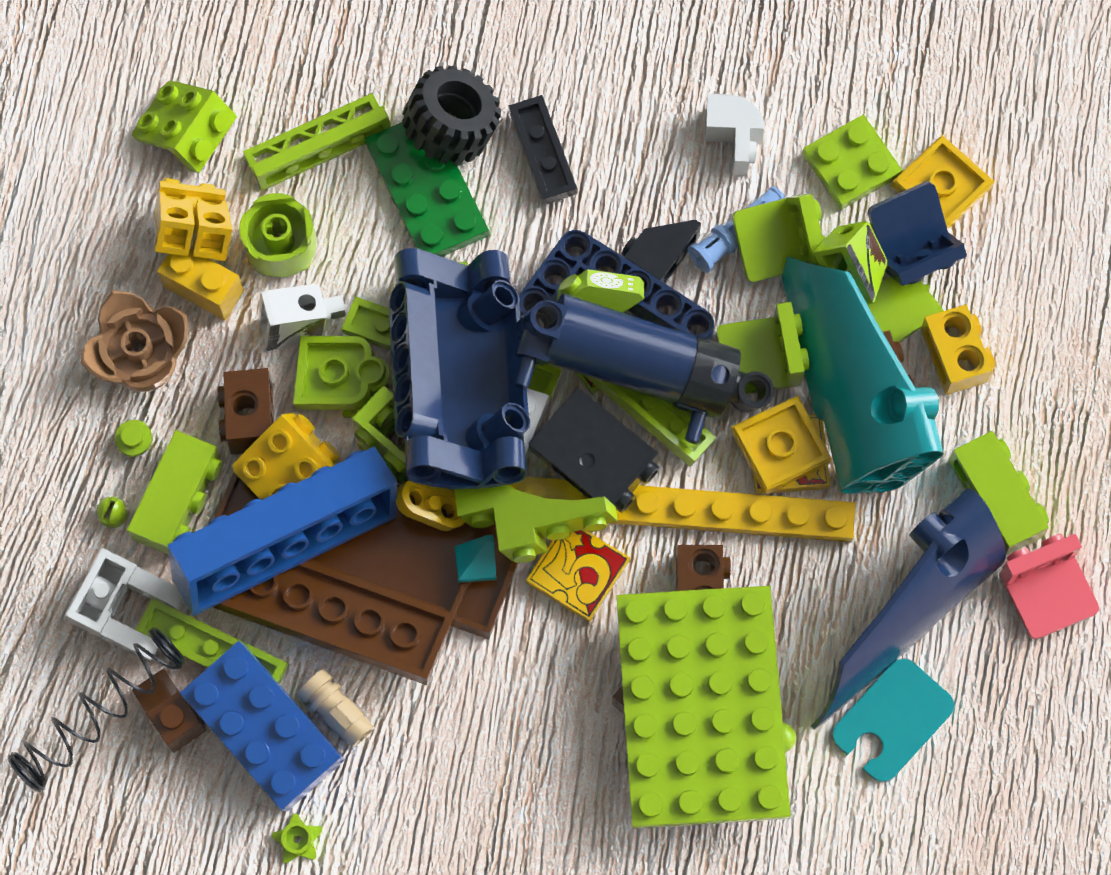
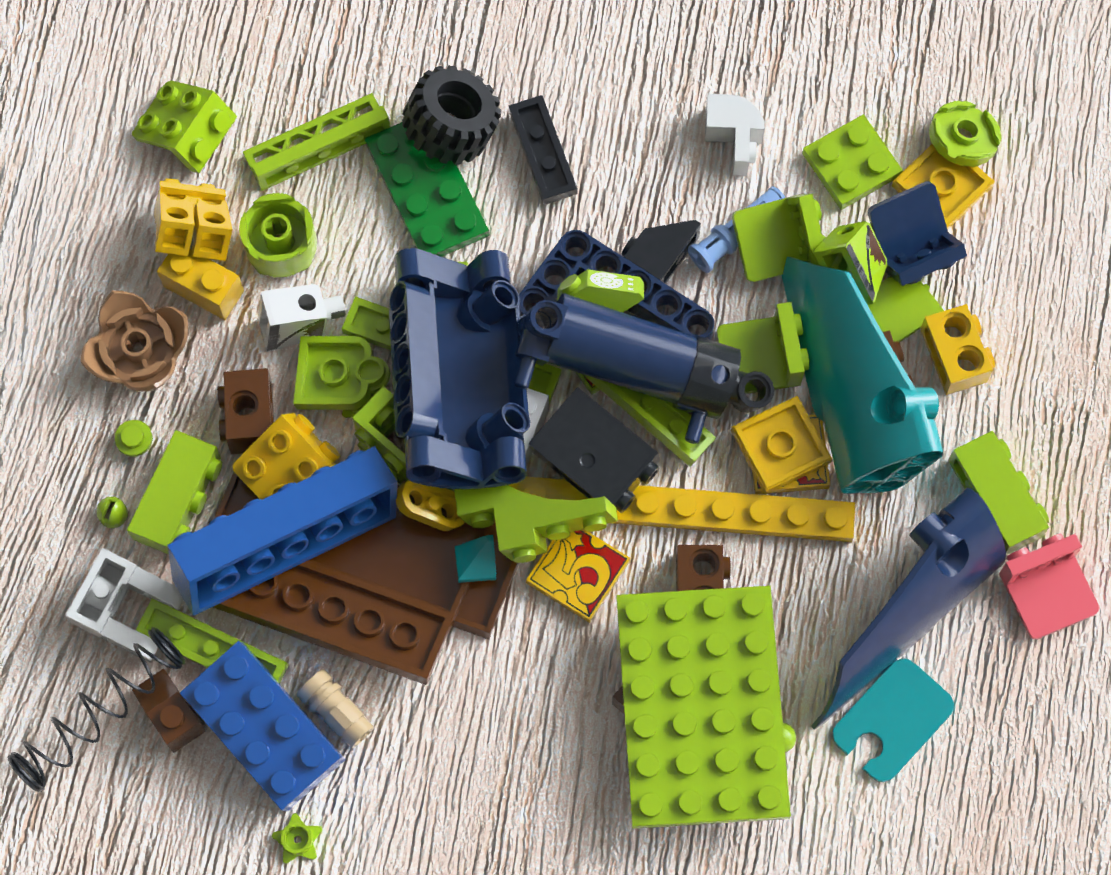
none -> lime tile [929,101,1001,167]

